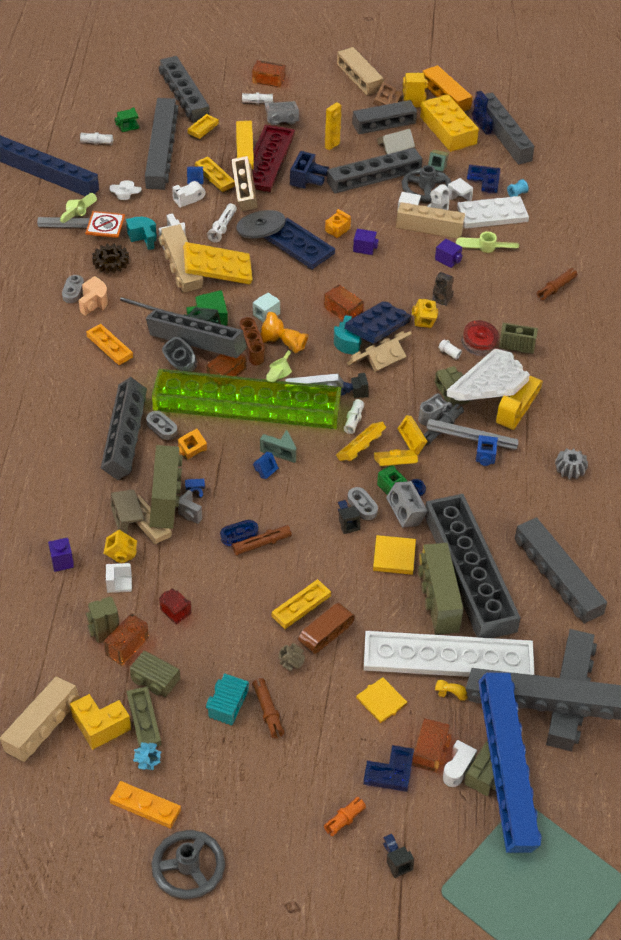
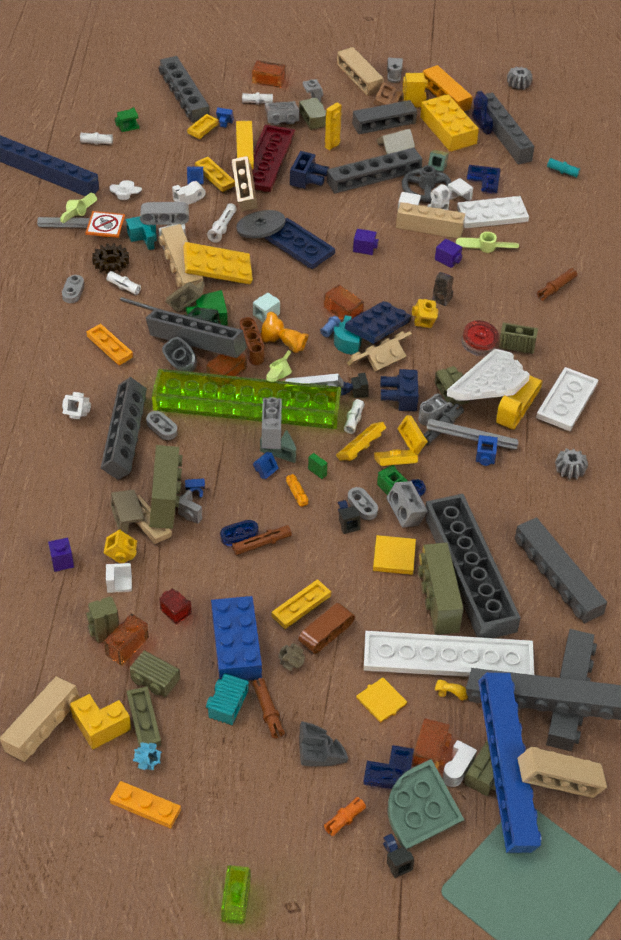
light nougat brick [79,276,108,316] -> none
dark grey brick [145,98,179,190] -> none
dark grey piece [151,830,226,899] -> none
light orange brick [178,429,207,460] -> none
light orange brick [325,209,351,238] -> none
white pin [438,340,462,360] -> none
medium azure bush [507,179,529,197] -> none
none -> white brick [62,392,91,419]
none -> white pin [106,271,141,295]
none -> light grey beam [140,202,189,225]
none -> dark tan panel [165,281,205,312]
none -> blue brick [211,596,262,681]
none -> blue tile [216,107,234,128]
none -> clear neon green brick [221,865,251,924]
none -> light grey slope [262,397,282,449]
none -> light orange axle [286,474,309,507]
none -> olive brick [299,97,326,130]
none -> dark grey brick [299,721,348,766]
none -> light grey bracket [303,79,323,102]
none -> green tile [308,453,328,479]
none -> medium blue pin [320,316,341,338]
none -> dark blue brick [380,369,419,411]
none -> light grey piece [387,58,403,83]
none -> sand green plate [387,759,464,850]
none -> light grey gear [507,66,533,90]
none -> tan brick [517,747,607,798]
none -> white plate [536,367,598,431]
none -> teal pin [547,158,580,178]

